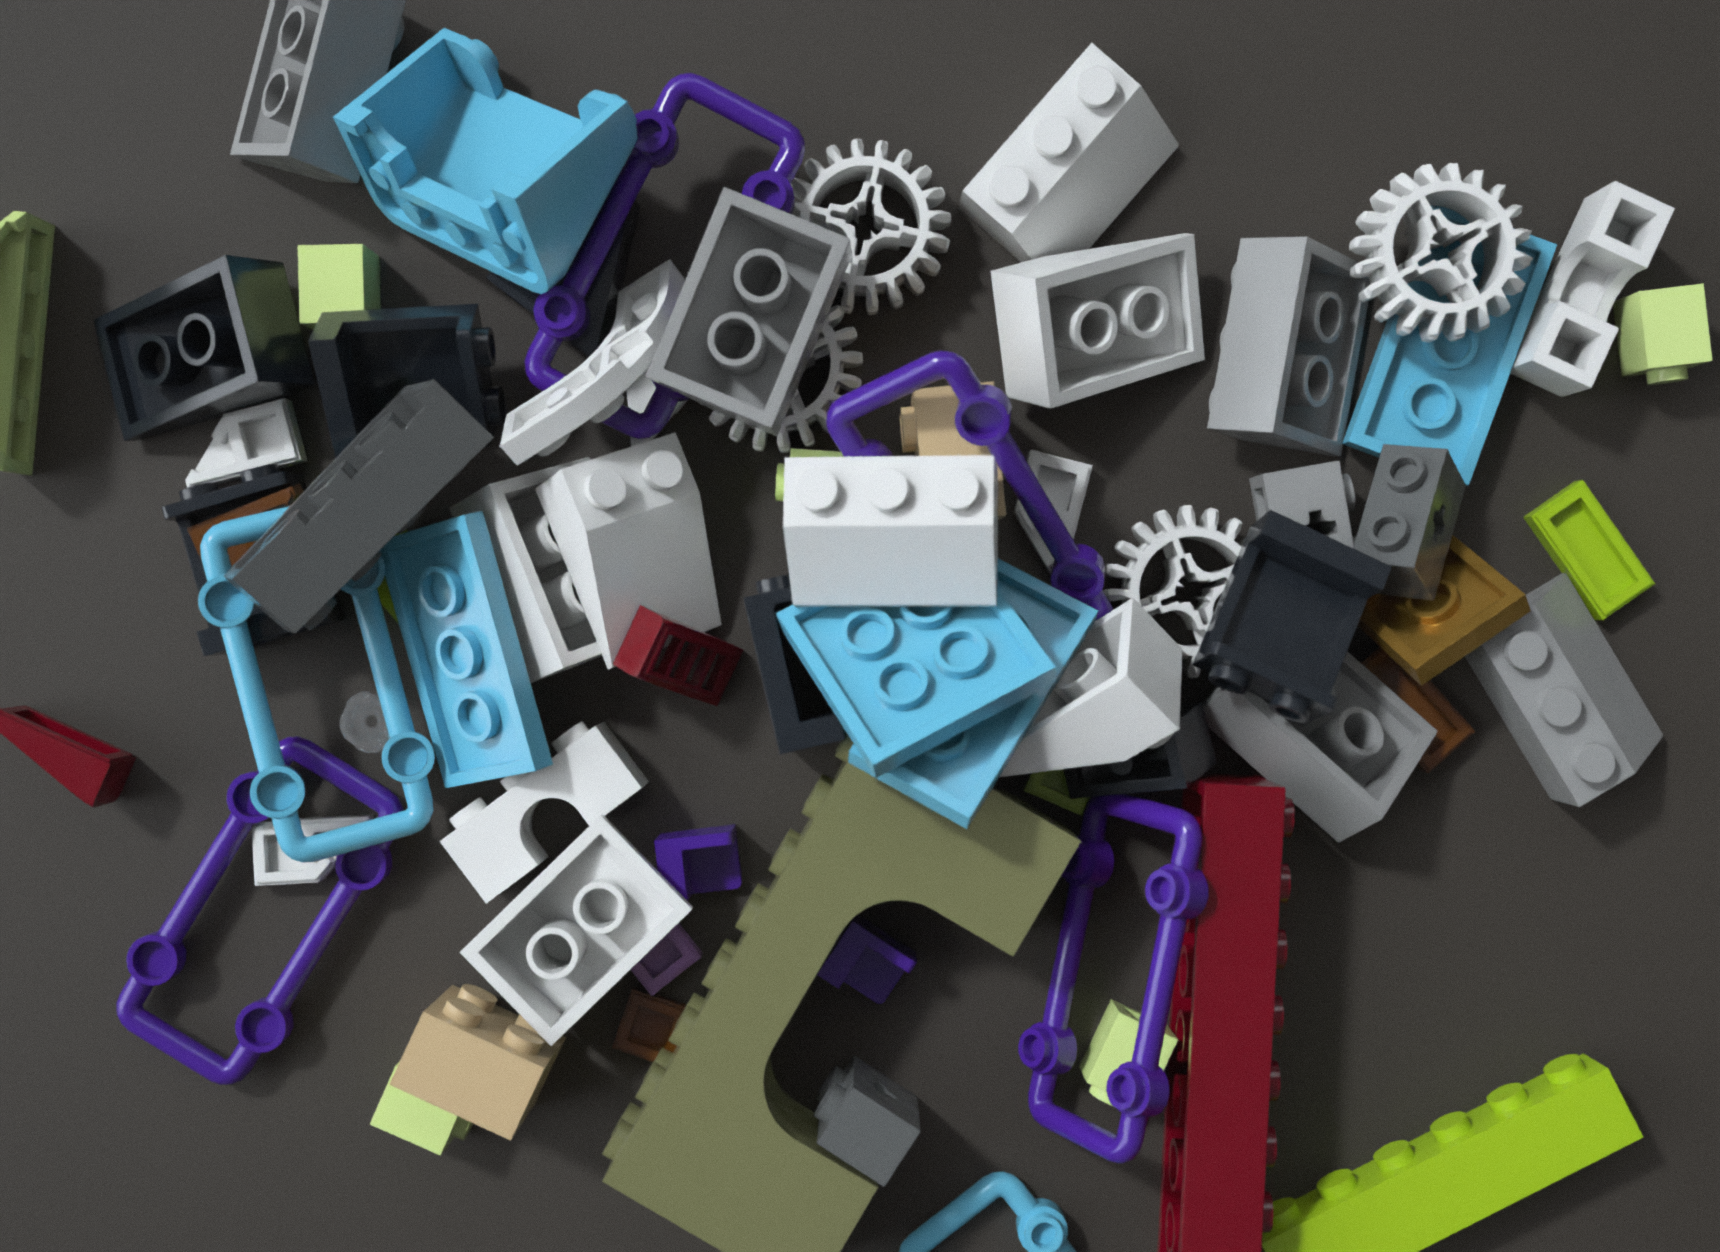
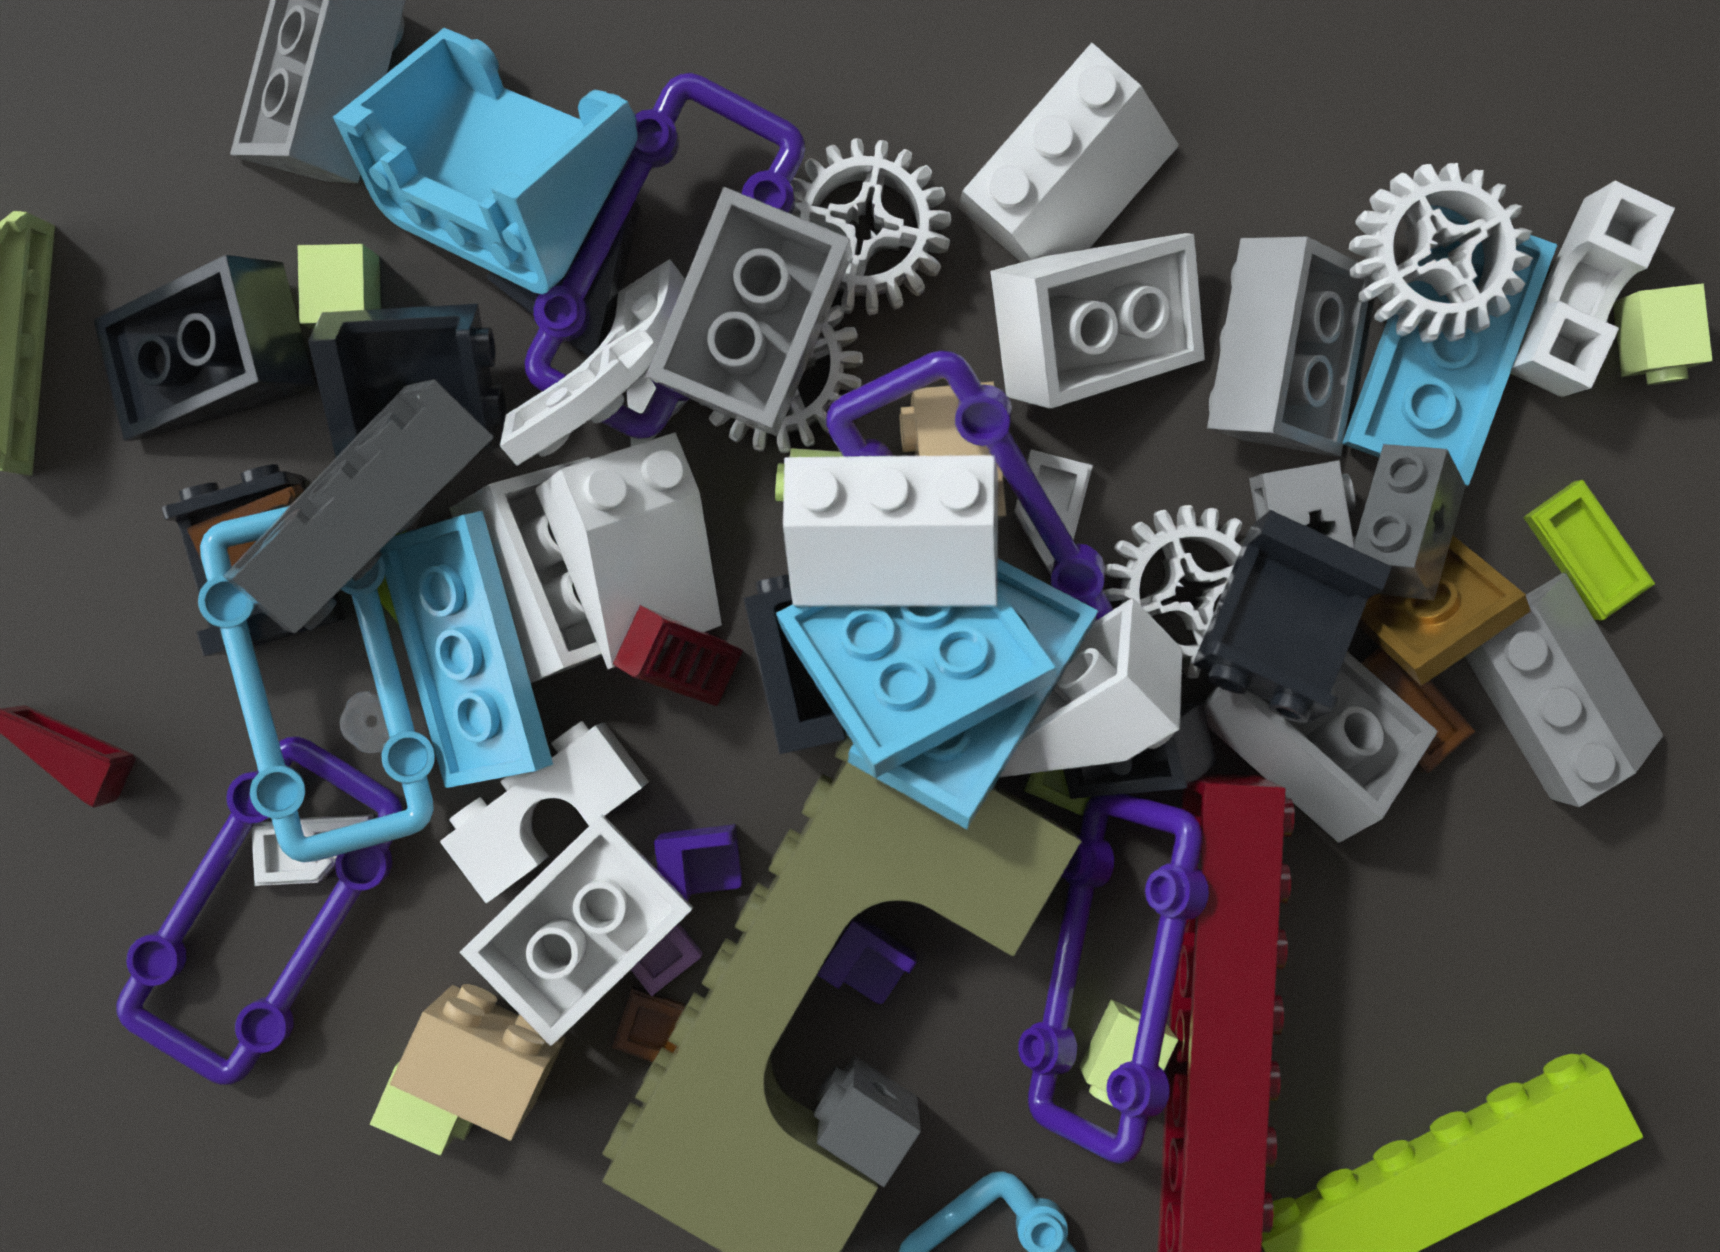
white tile [185,398,307,488] -> none

